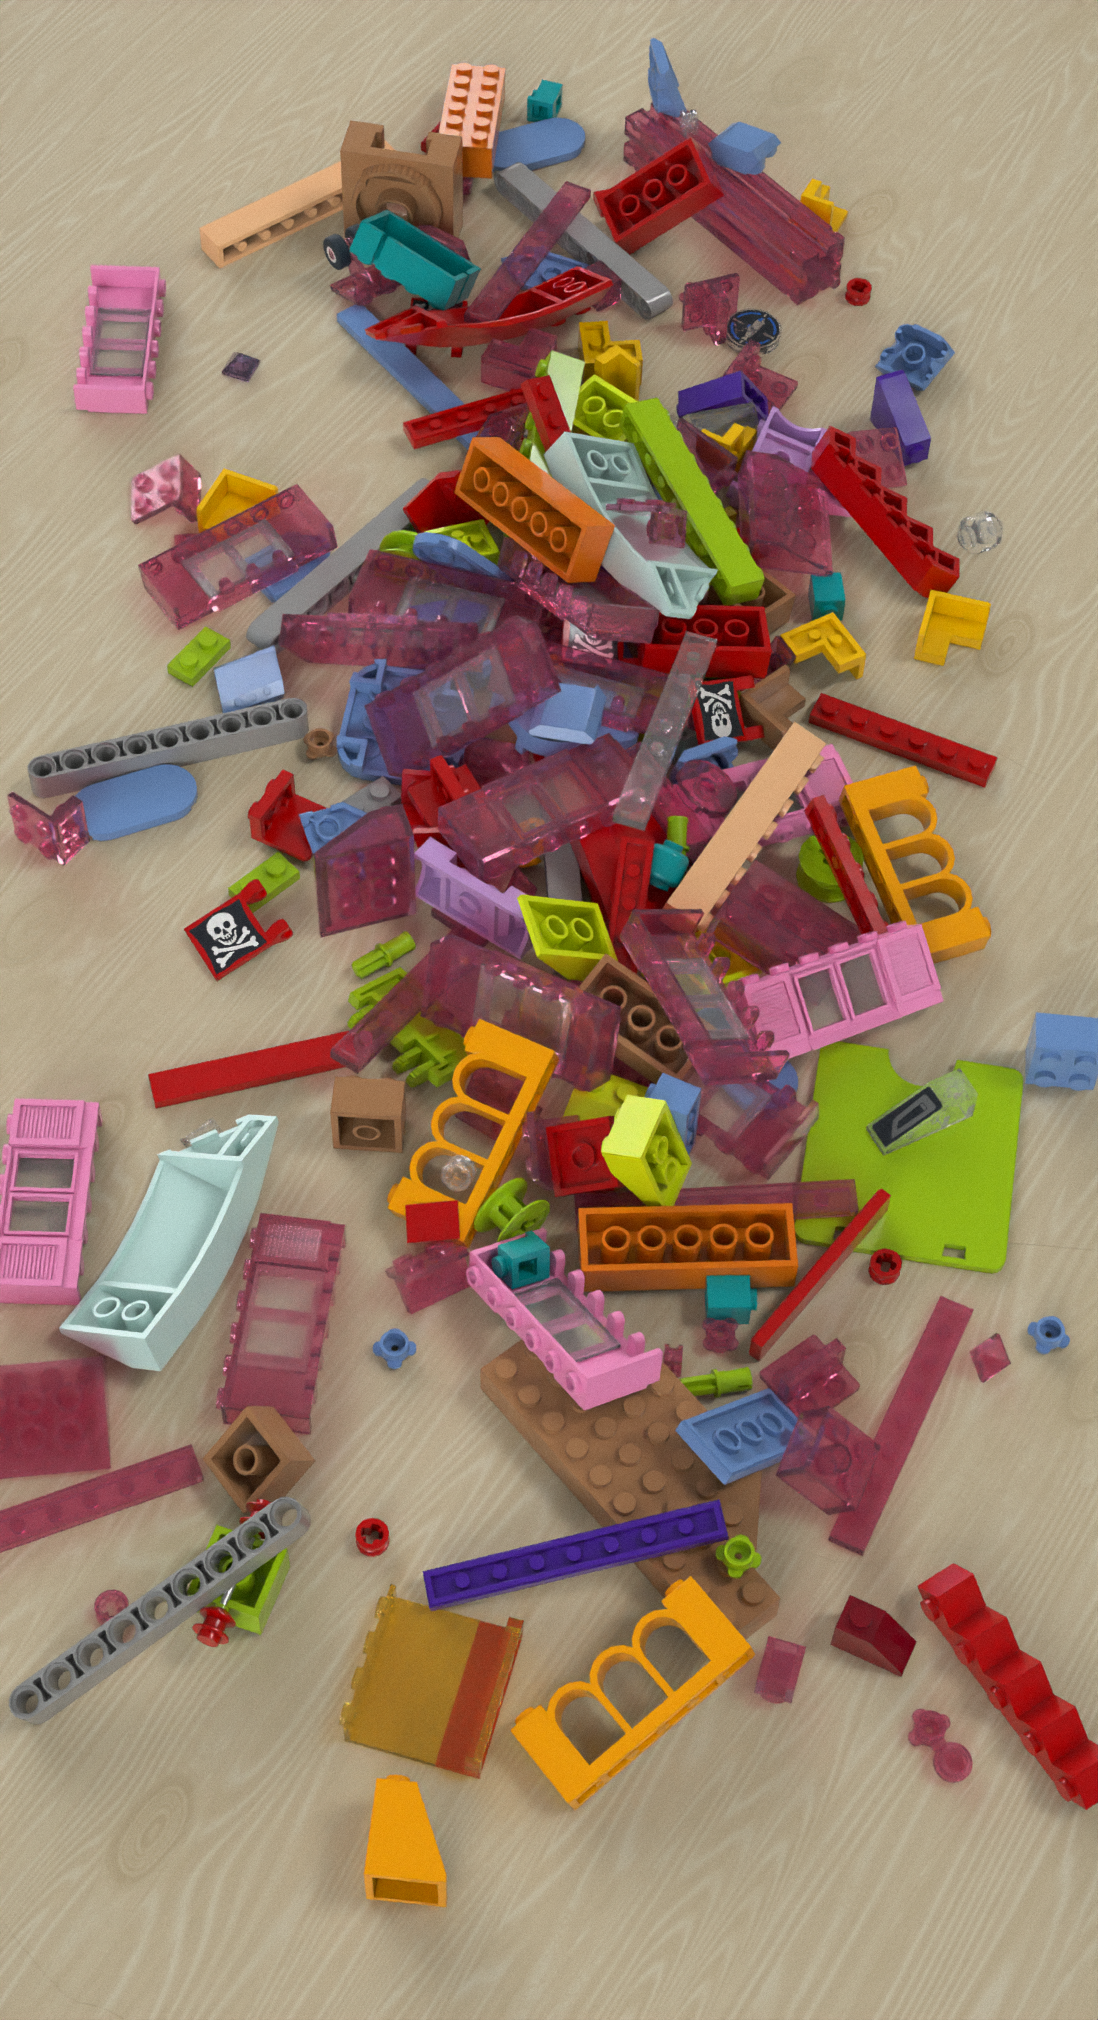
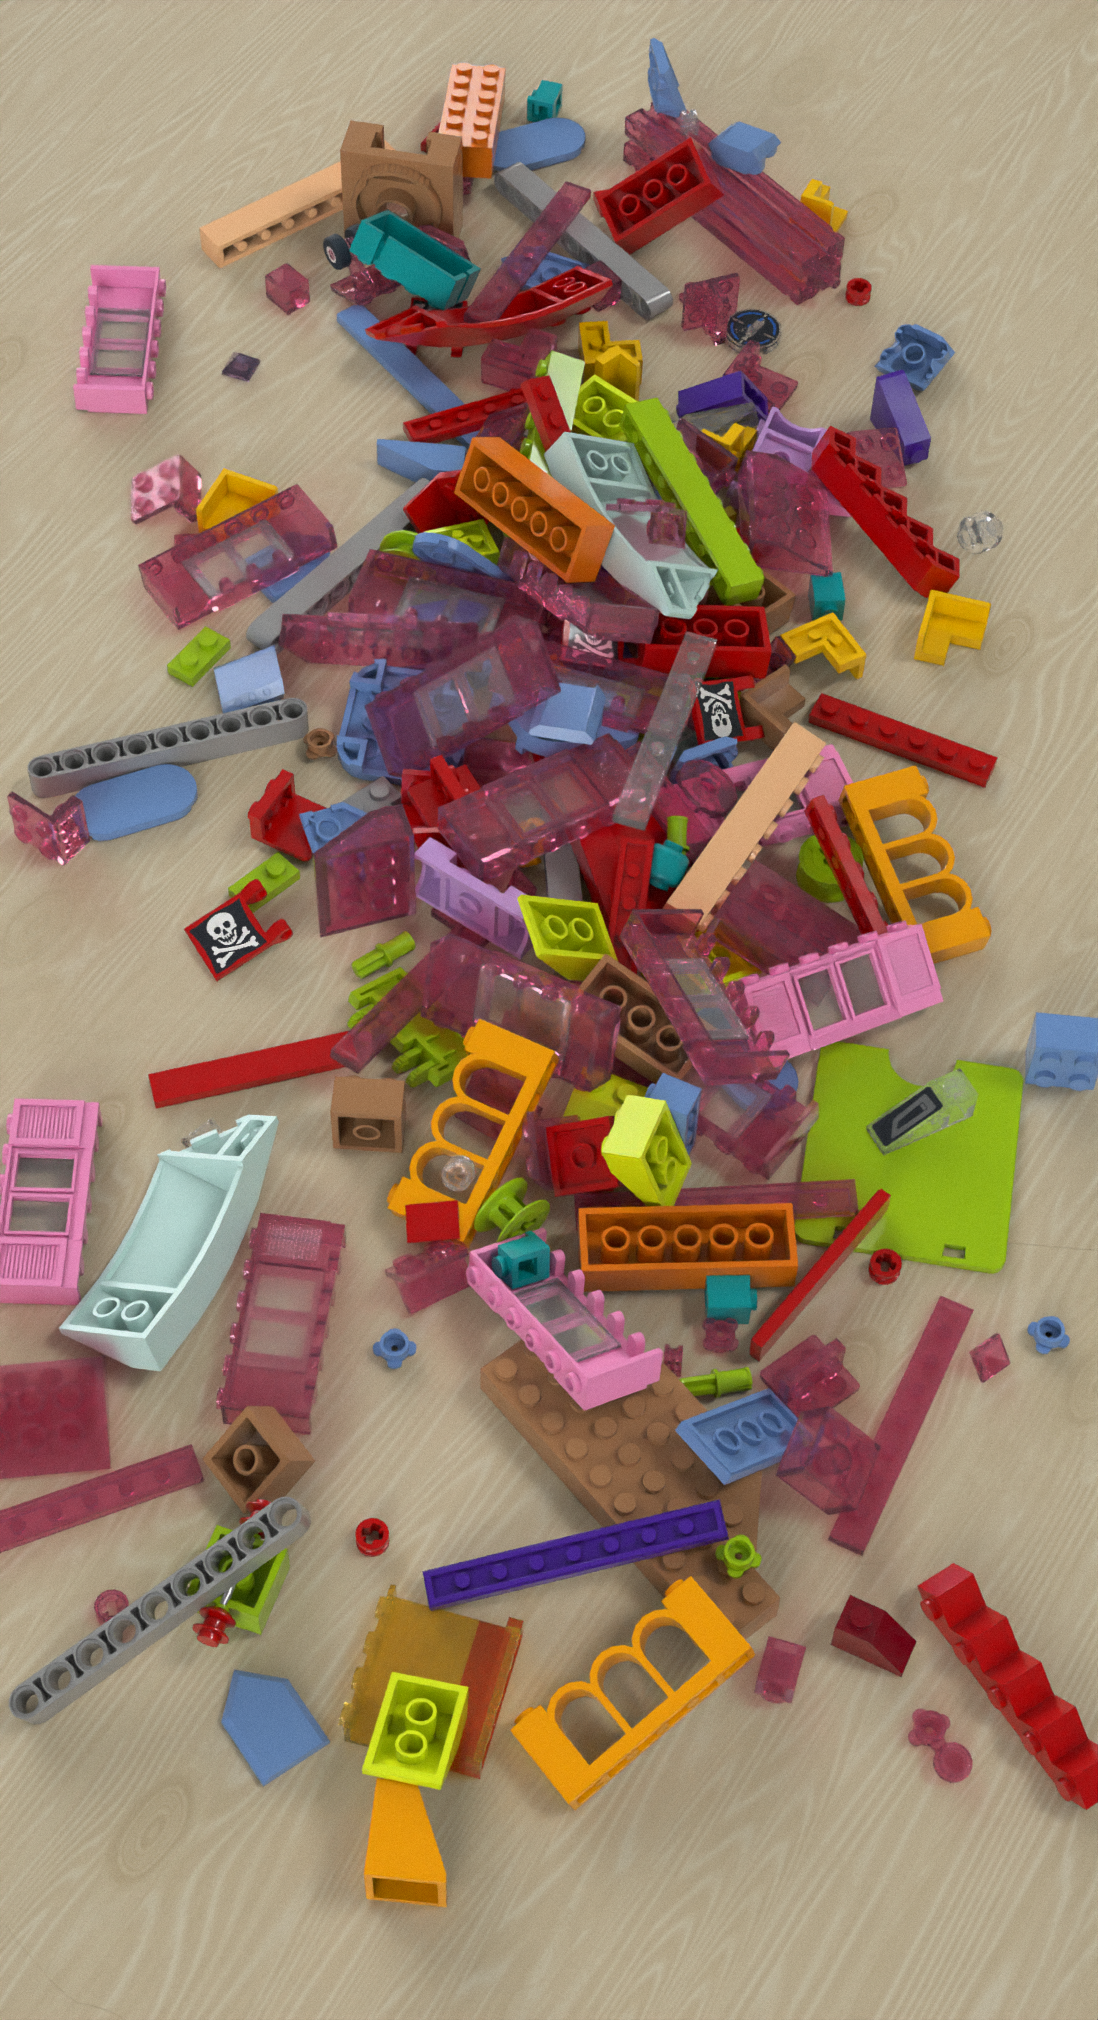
none -> medium blue tile [221,1669,330,1787]
none -> clear pink brick [265,263,310,315]
none -> neon yellow slope [362,1672,469,1790]
none -> medium blue slope [377,439,466,482]

